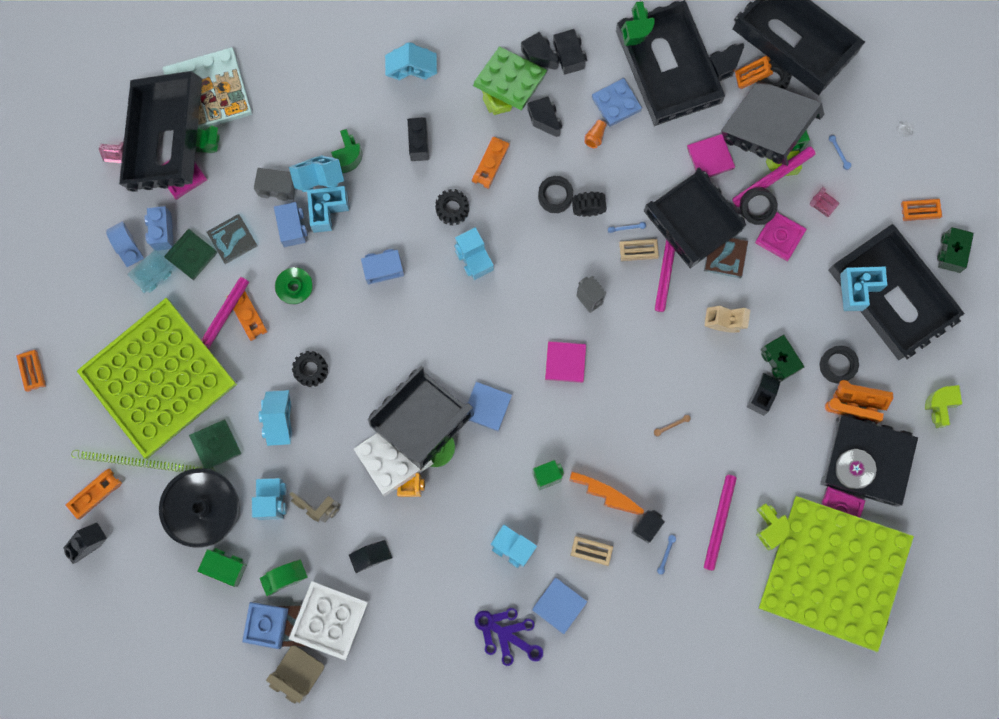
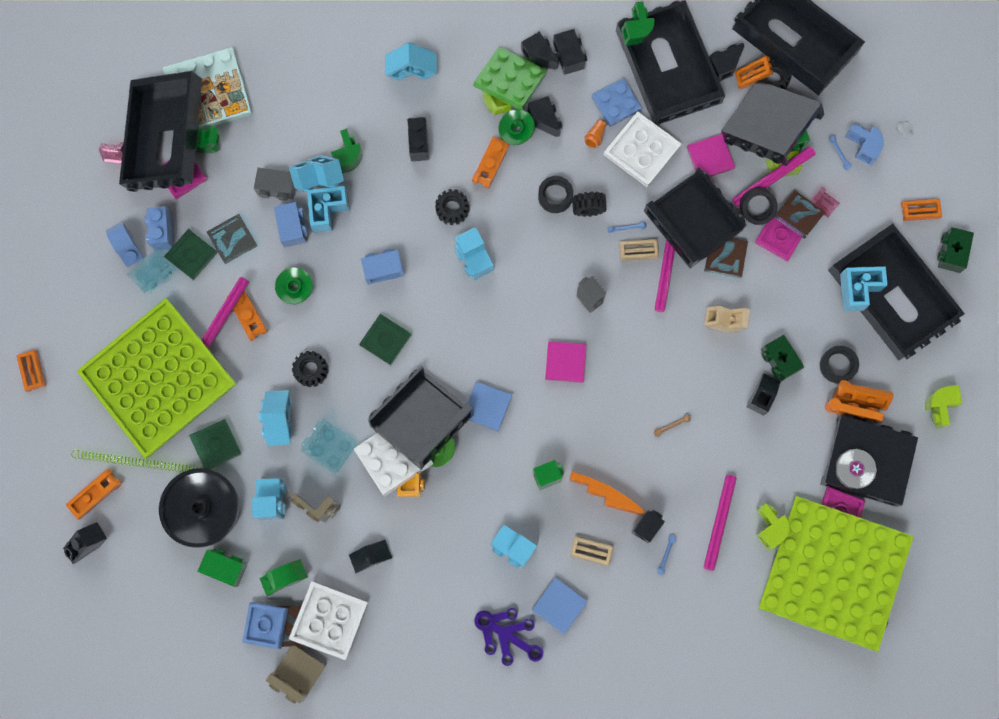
none -> clear light blue bracket [300,418,357,474]
none -> clear green tile [359,313,412,366]
none -> green dish [498,109,535,145]
none -> white plate [603,111,682,187]
none -> reddish brown tile [774,191,826,239]
none -> medium blue brick [845,124,884,166]

